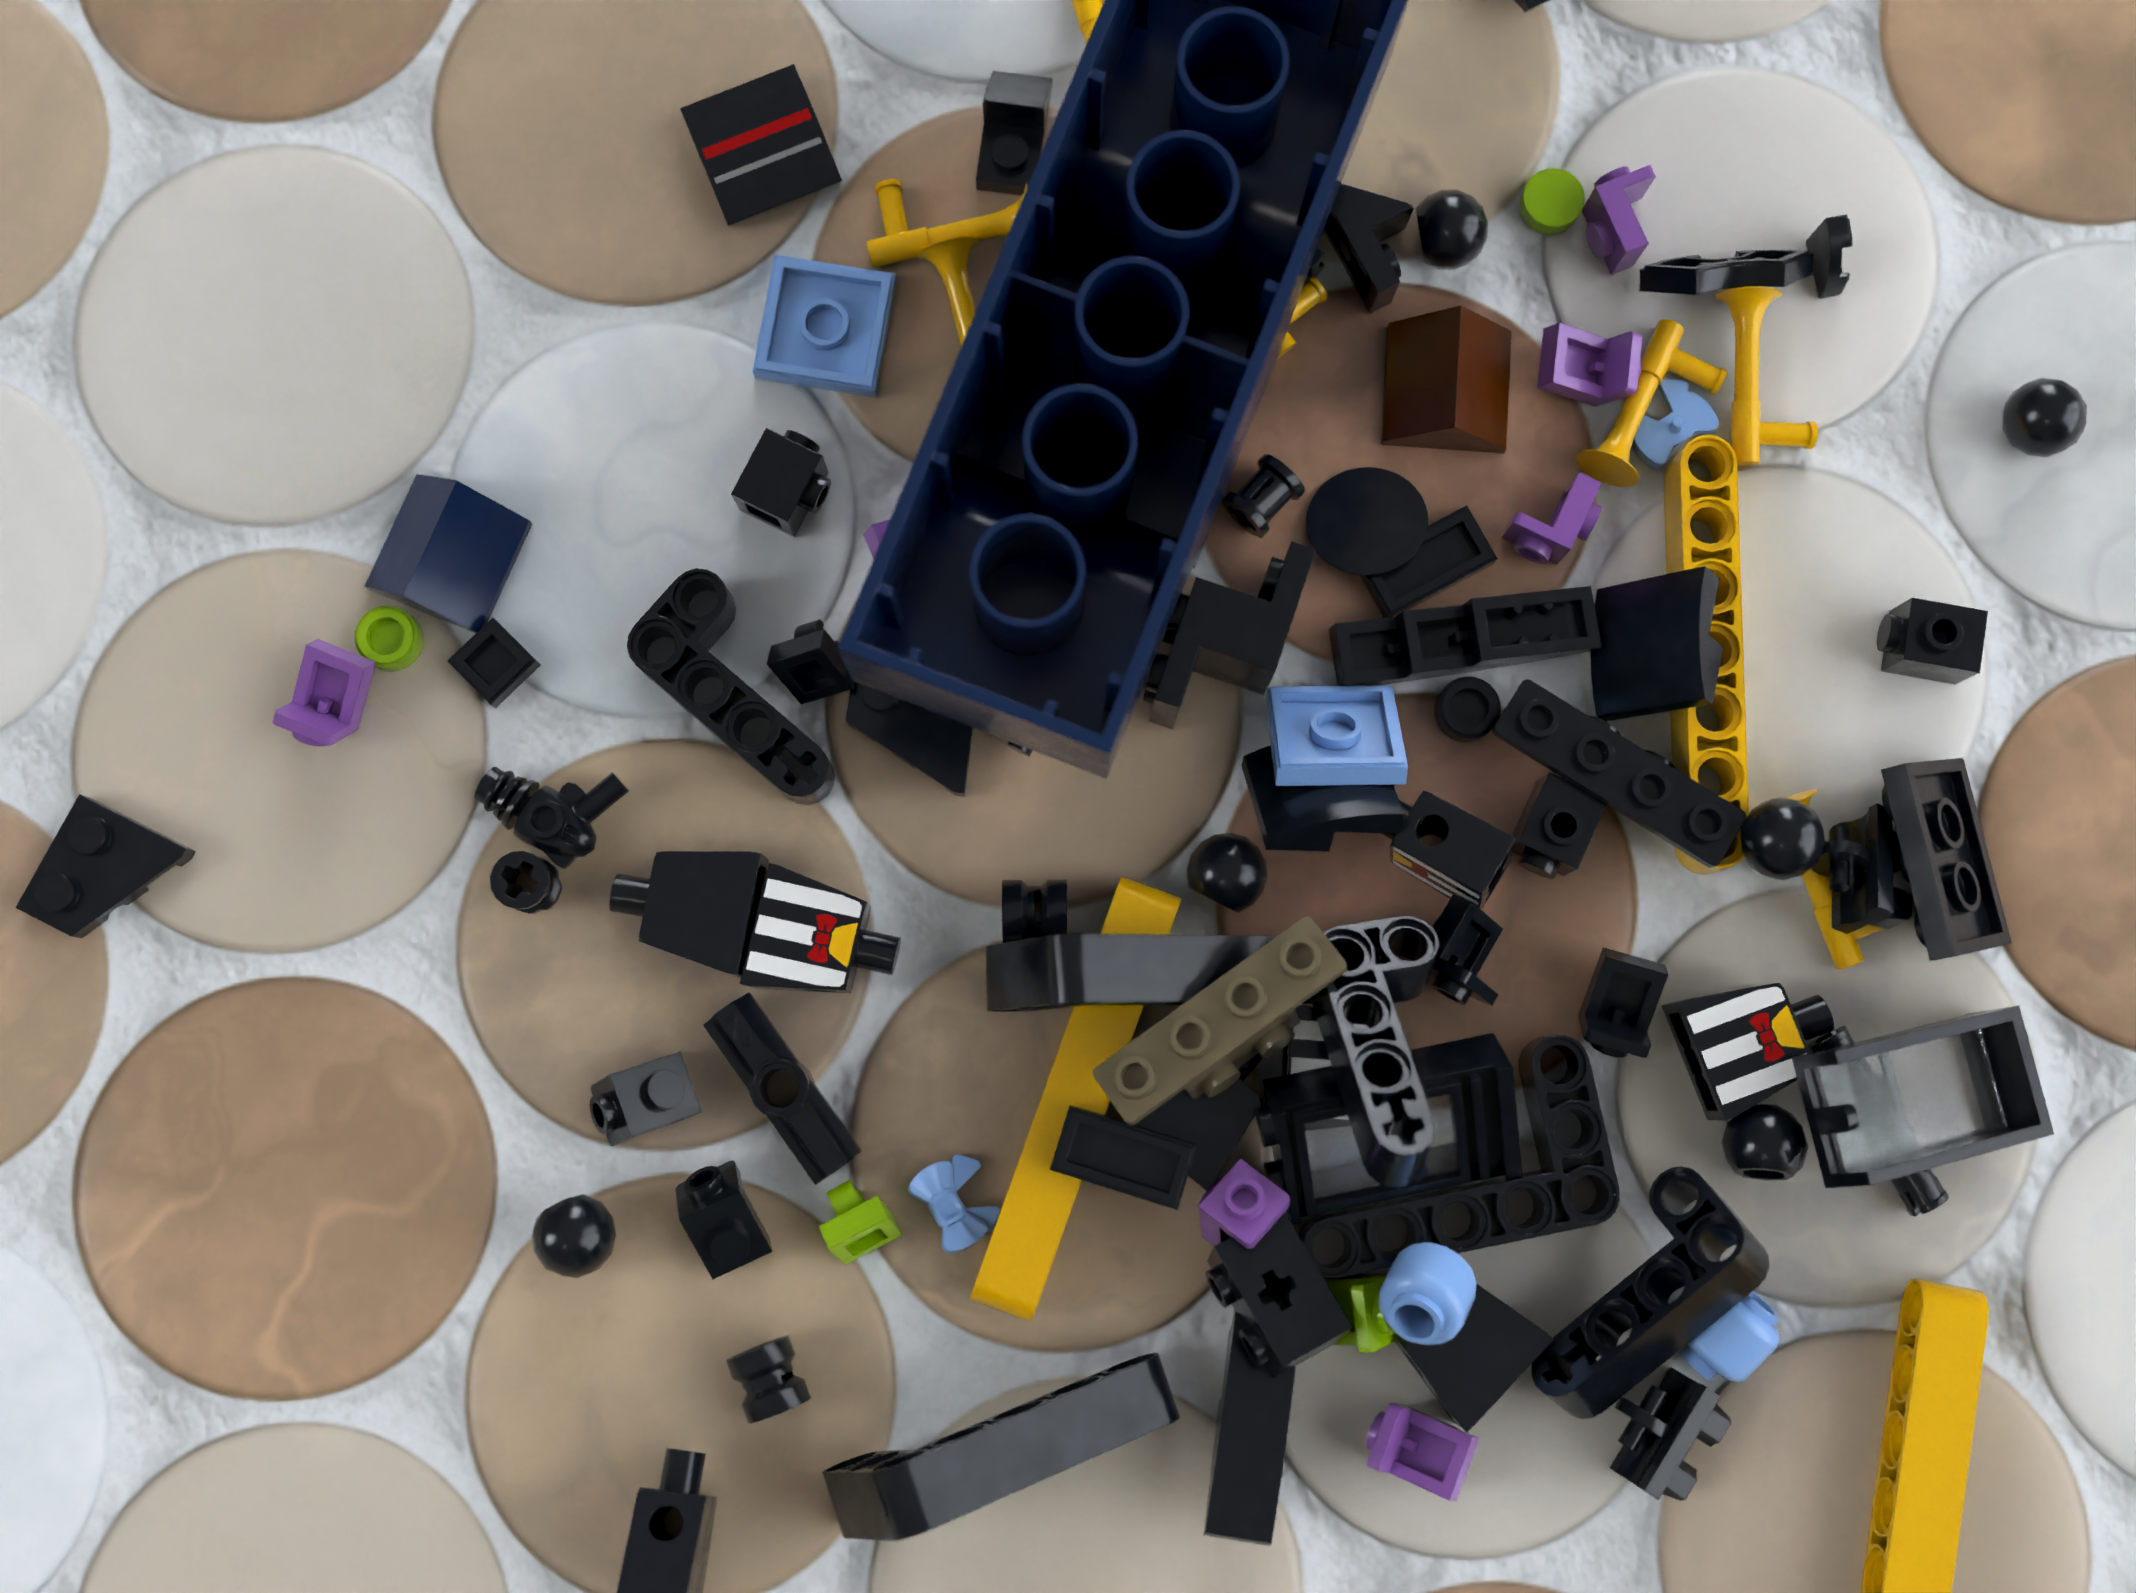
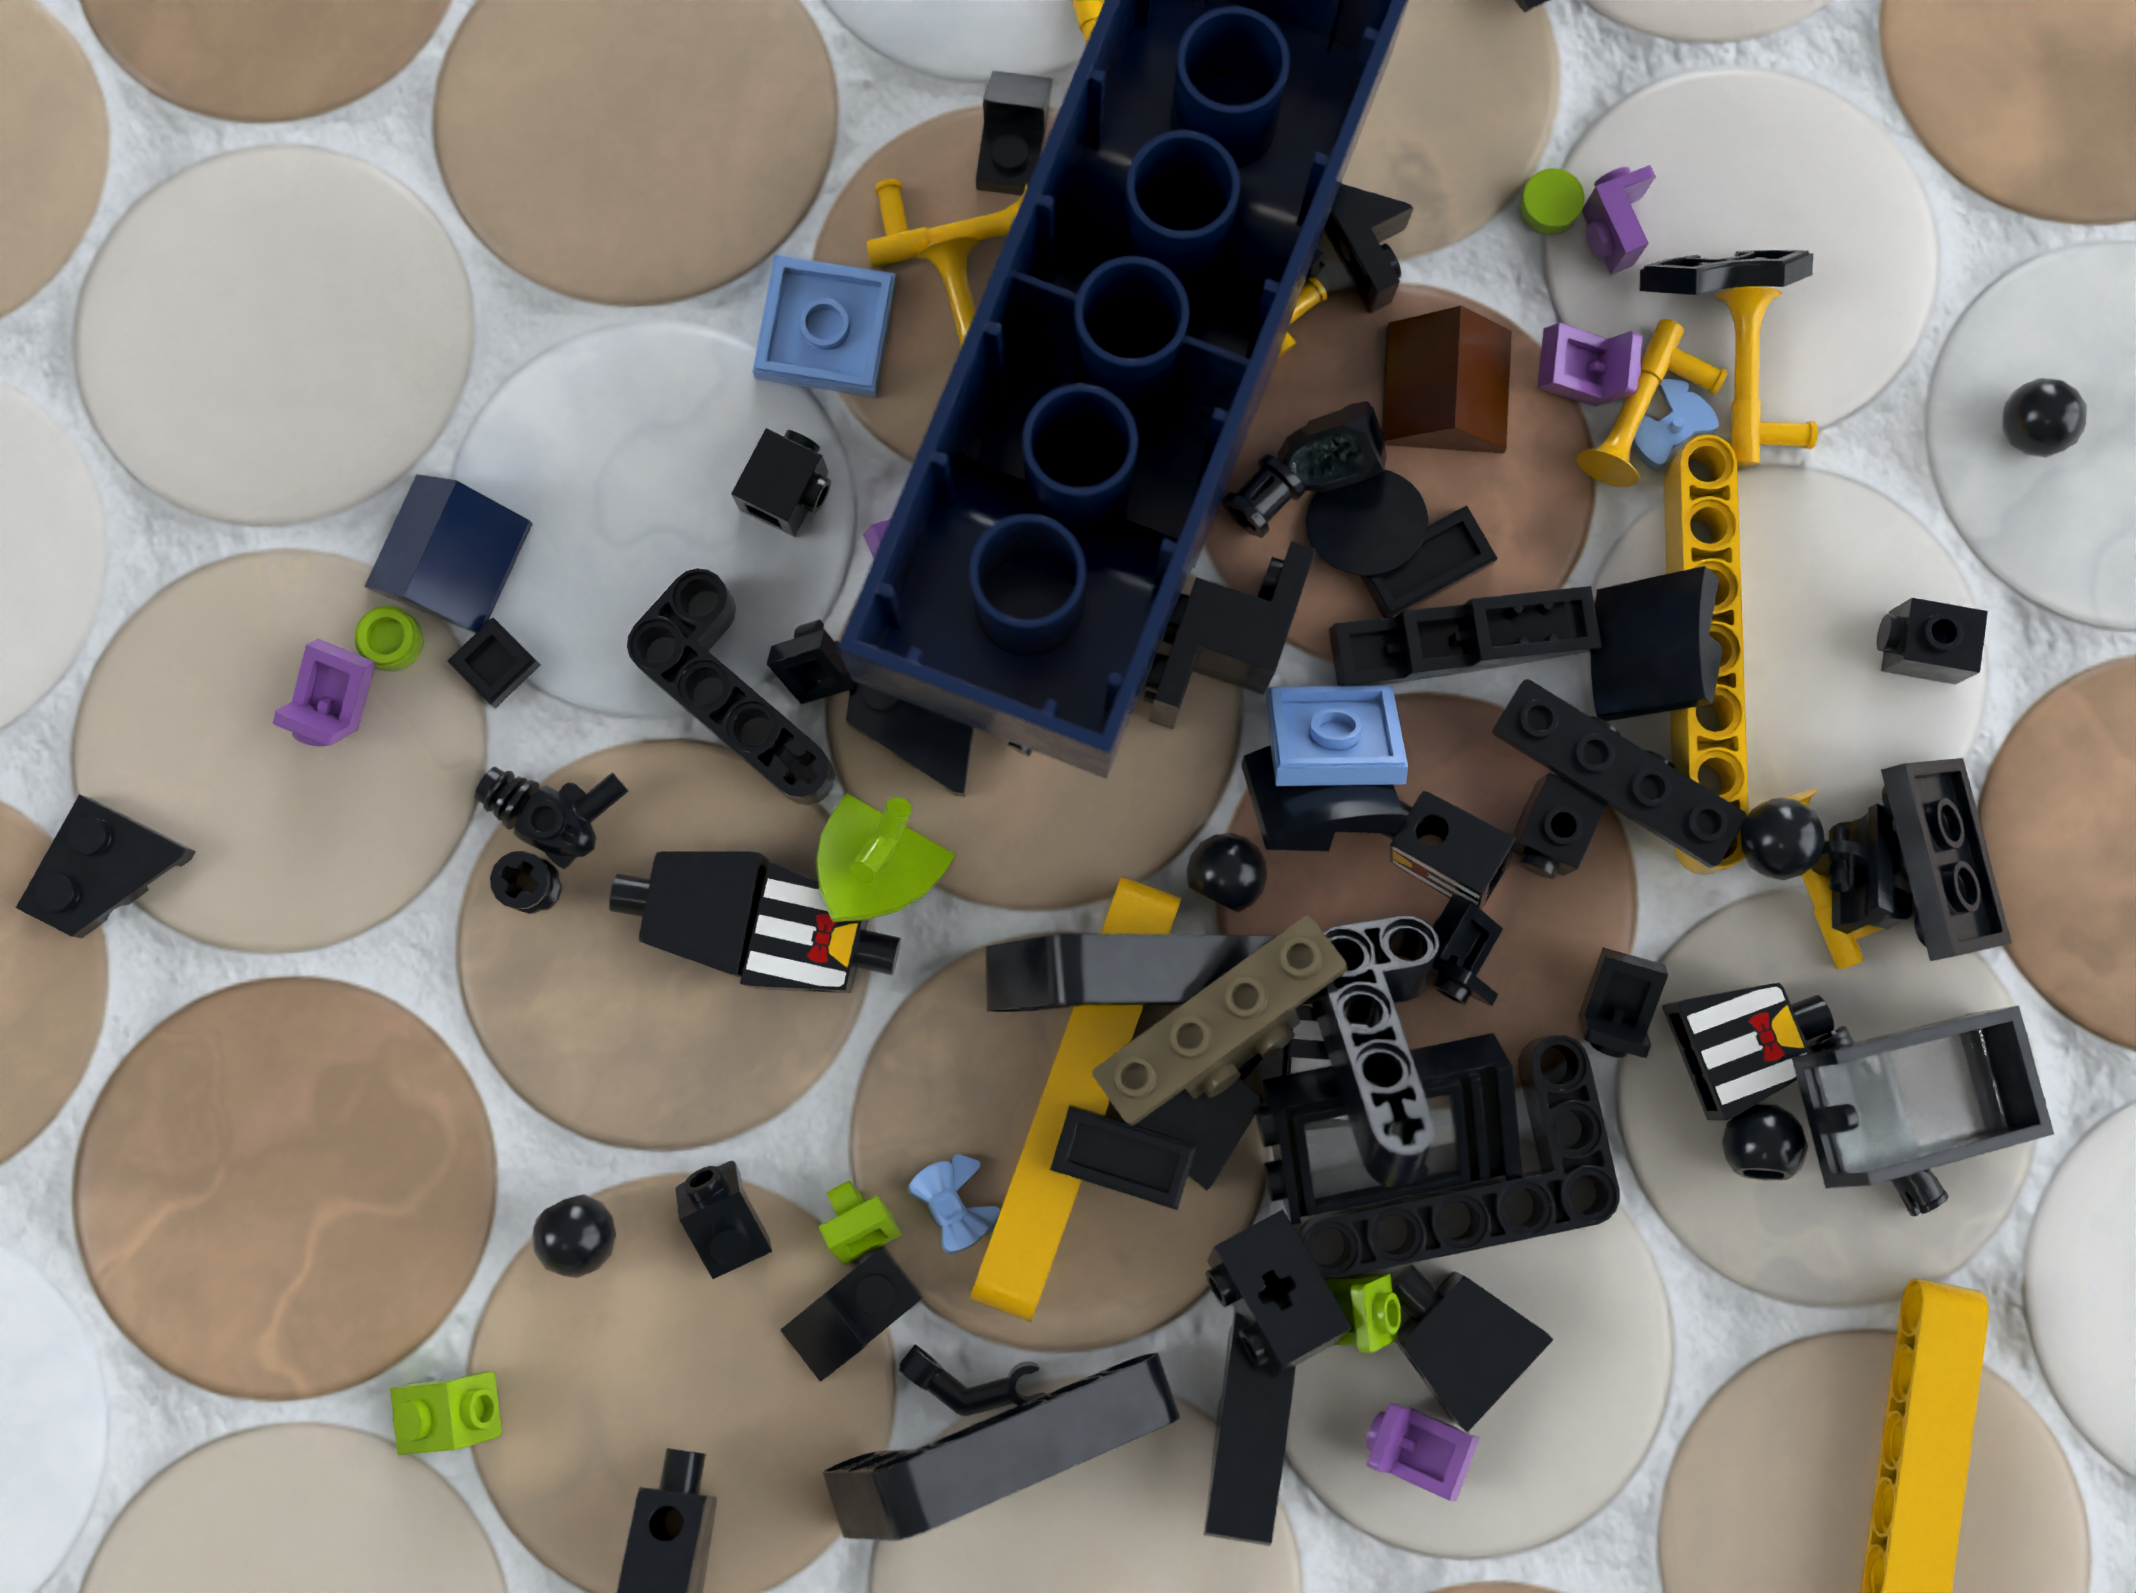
black bracket [590,1051,702,1146] -> none
black slope [680,64,842,226] -> none
black piece [703,992,862,1185] -> none
black wheel [726,1335,811,1424] -> none
black wheel [1002,879,1067,943] -> none
medium lavender bracket [1198,1159,1290,1249] -> none
light blue head [1379,1242,1477,1345] -> none
black piece [1416,190,1488,270] -> none
black tile [1434,677,1501,742] -> none
medium lavender bracket [1502,472,1602,564] -> none
black beam [1532,1166,1769,1419] -> none
black hips [1610,1367,1731,1501] -> none
light blue head [1681,1291,1780,1382] -> none
black tile [1805,214,1852,299] -> none
none -> lime bracket [390,1371,502,1455]
none -> black slope [780,1246,923,1382]
none -> lime shield [816,793,956,922]
none -> black arm [898,1344,1046,1416]
none -> rock [1278,401,1387,492]

